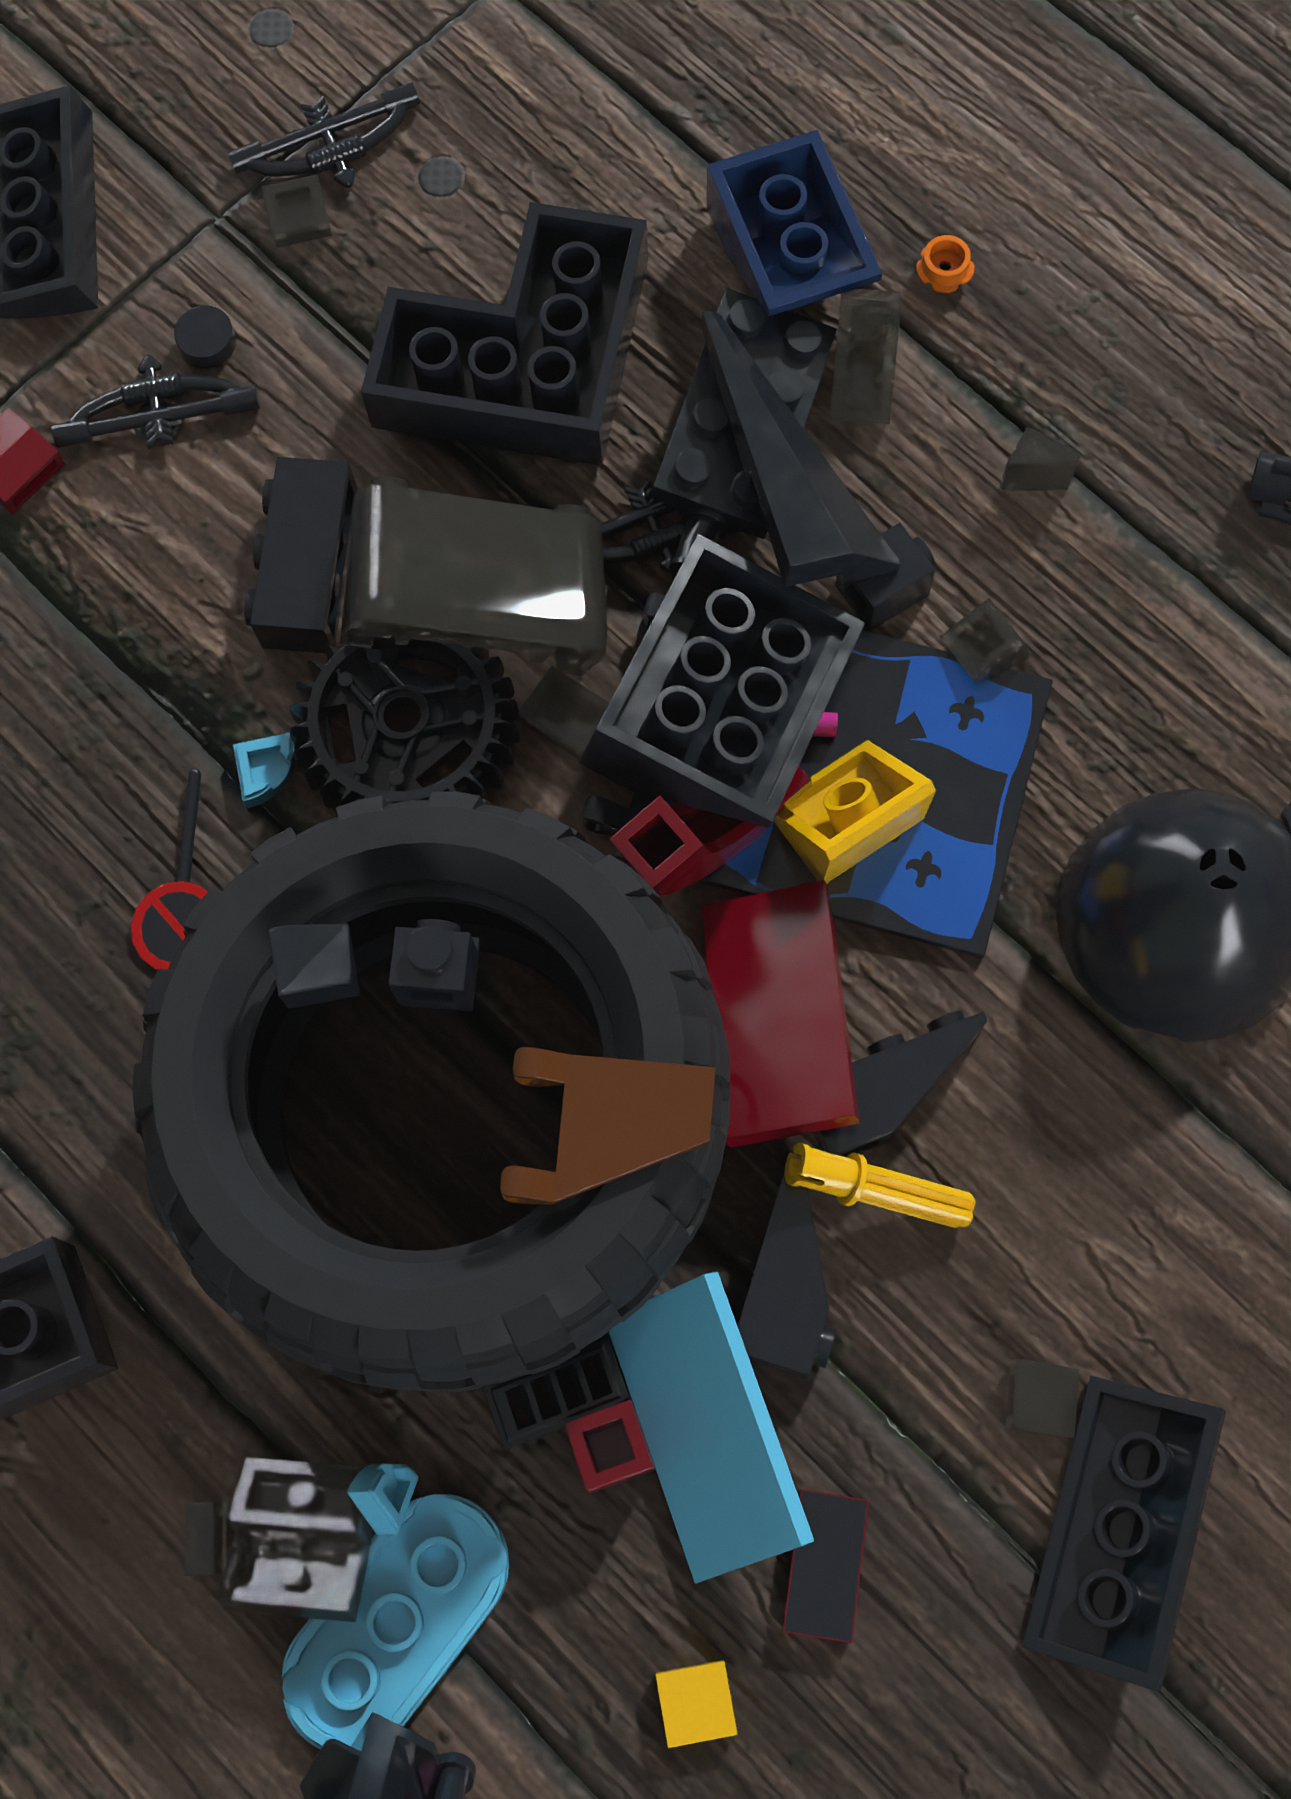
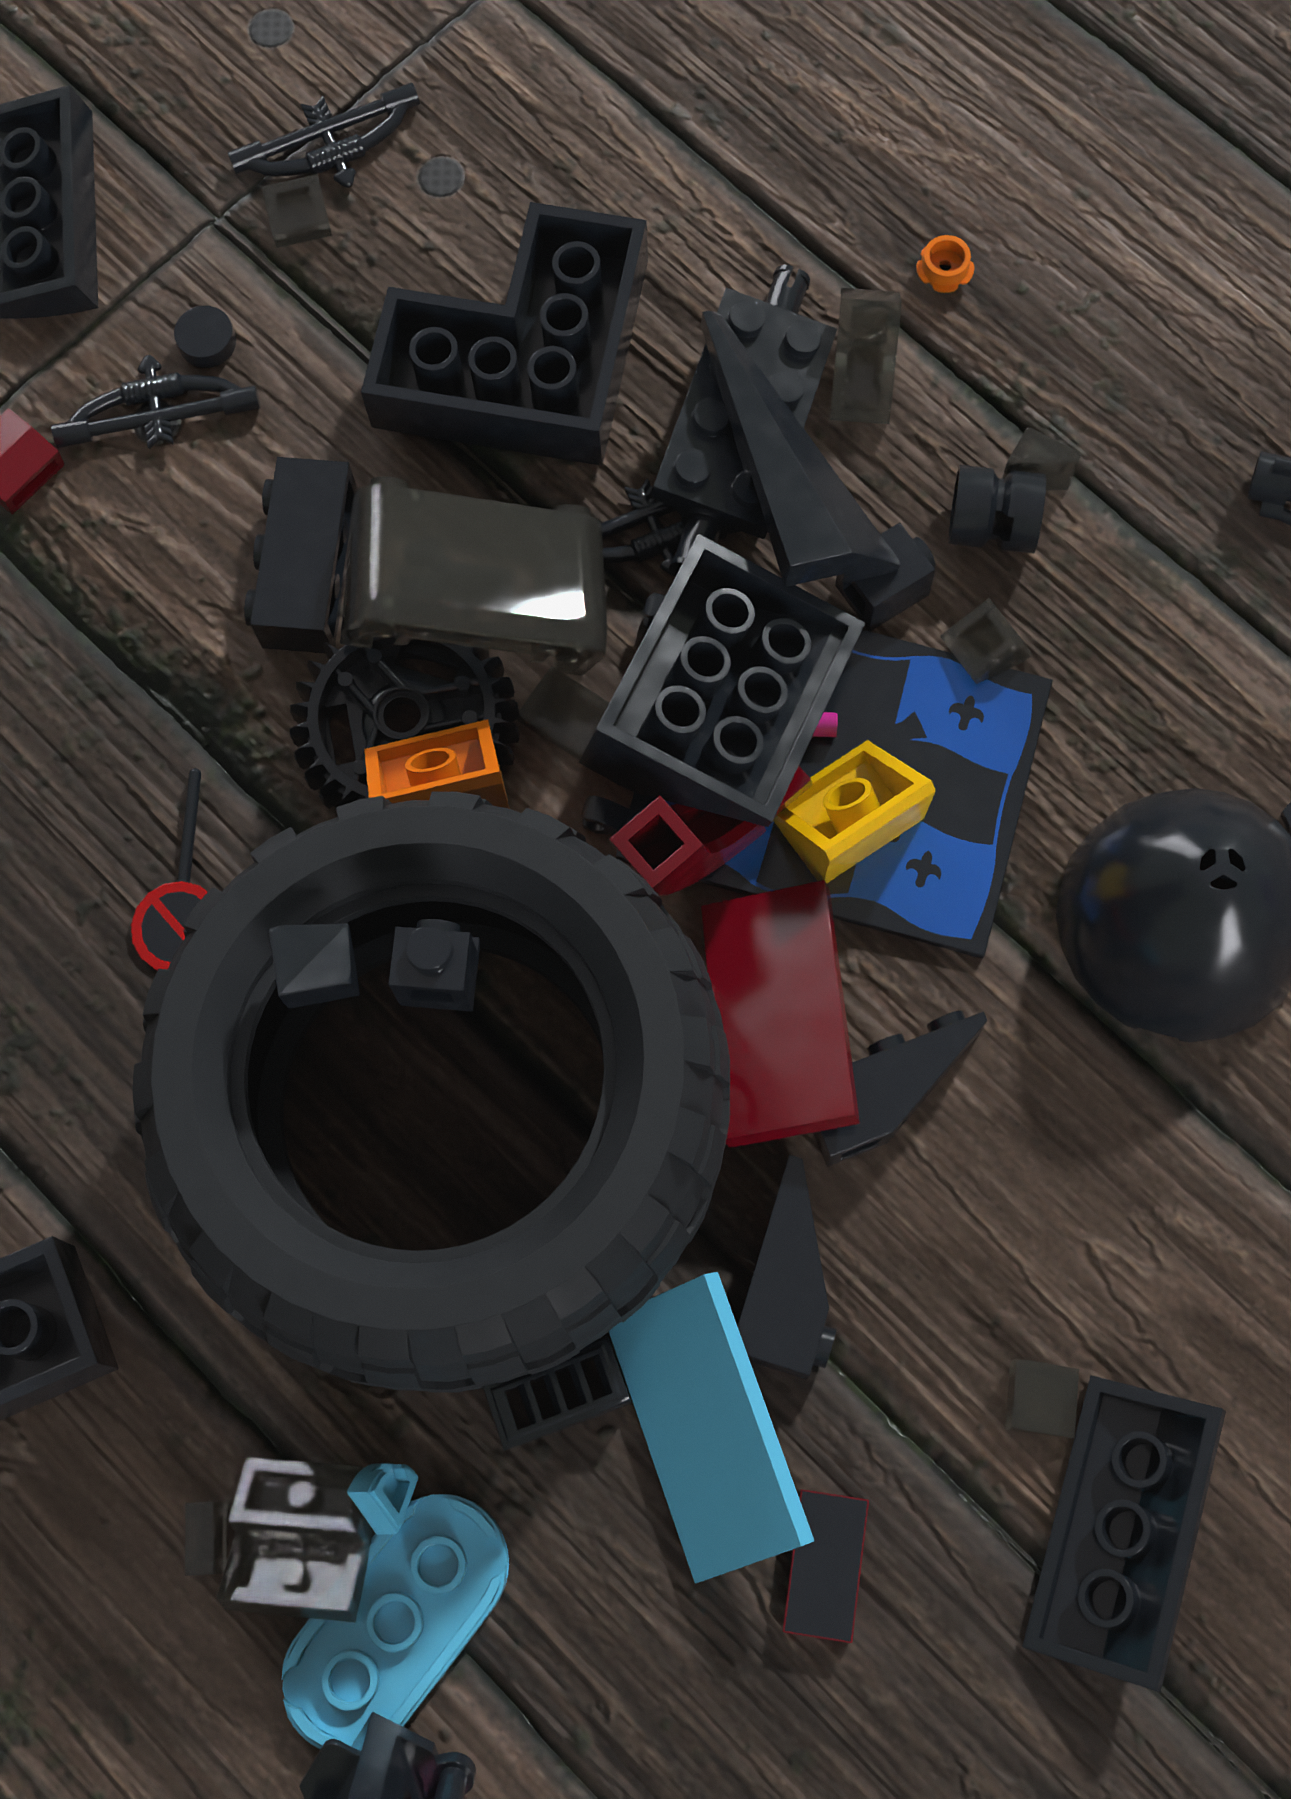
medium azure tile [233,733,298,808] -> none
reddish brown flag [500,1047,716,1204] -> none
dark red brick [564,1400,655,1493] -> none
yellow tile [655,1660,738,1748] -> none
dark blue slope [707,130,882,317] -> none
yellow axle [785,1142,976,1228] -> none
none -> orange slope [364,719,510,809]
none -> black wheel [948,465,1046,554]

